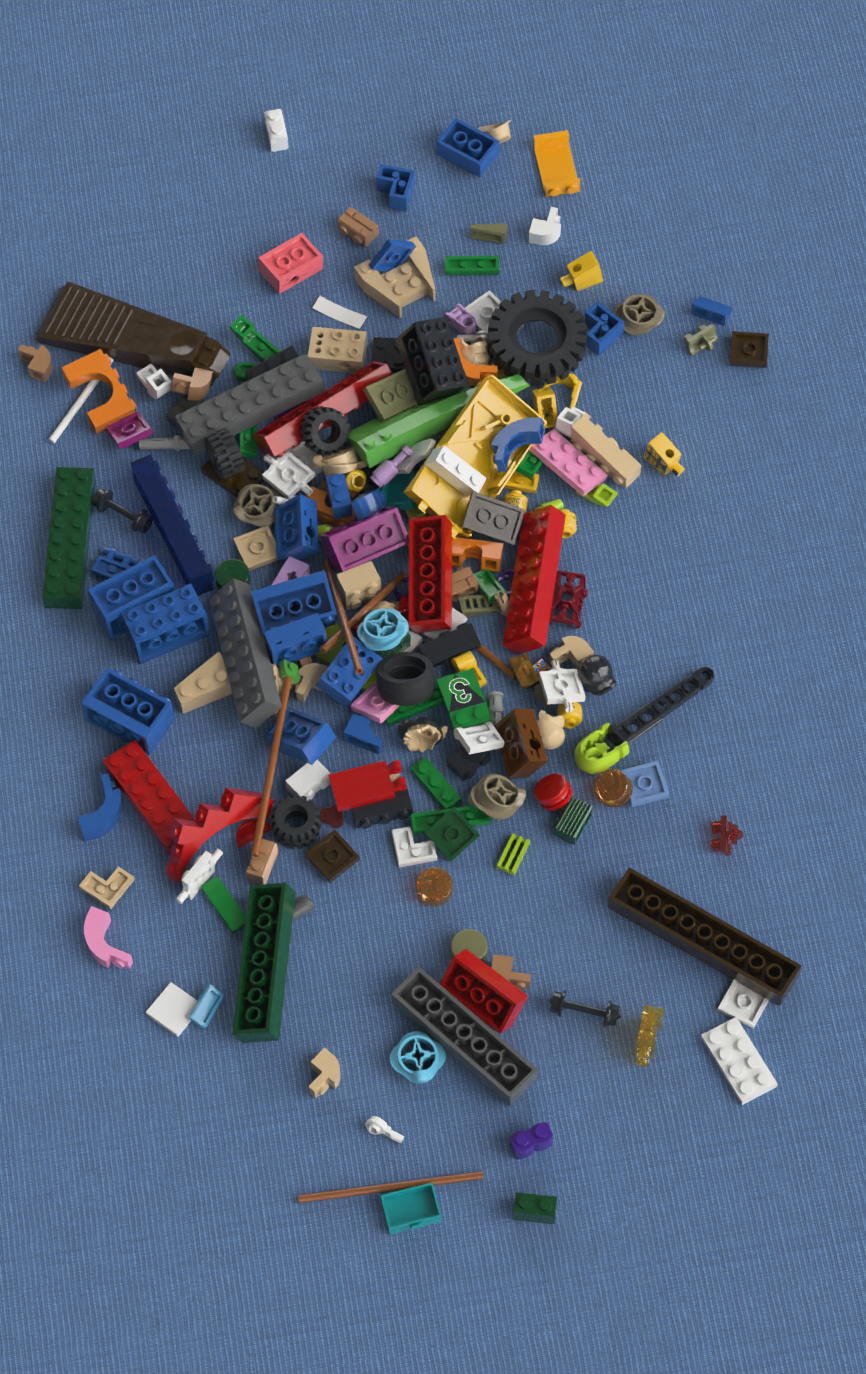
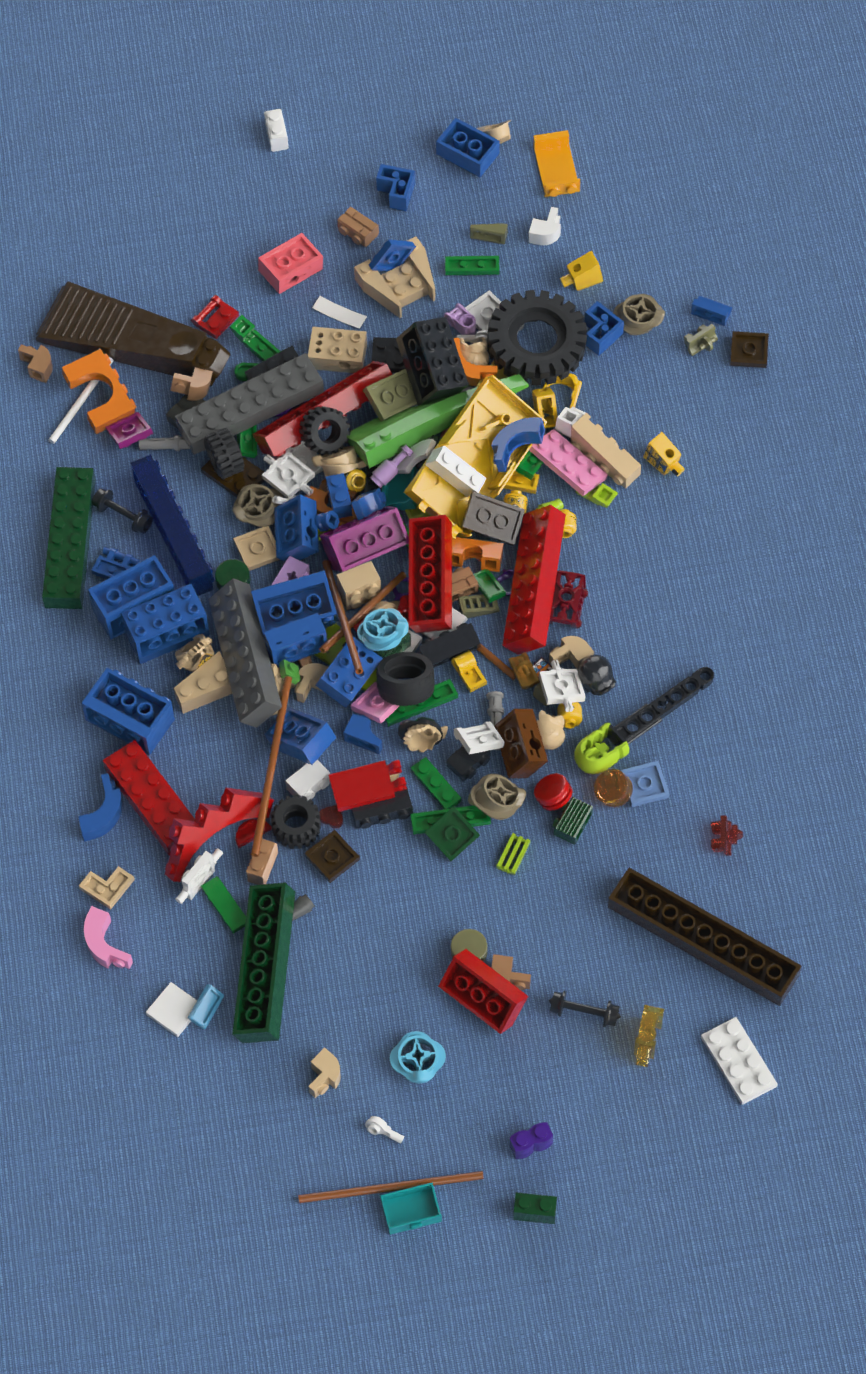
white brick [136,364,172,399] -> none
white tile [391,826,437,868] -> none
dark grey brick [391,967,538,1106] -> none
clear orange head [416,867,453,907] -> none
green slope [436,668,492,734] -> none
tan pin [495,591,509,617] -> none
white tile [718,980,769,1029] -> none
none -> tan helmet [175,634,214,672]
none -> red plate [191,295,239,339]
none -> blue wheel [315,511,339,532]

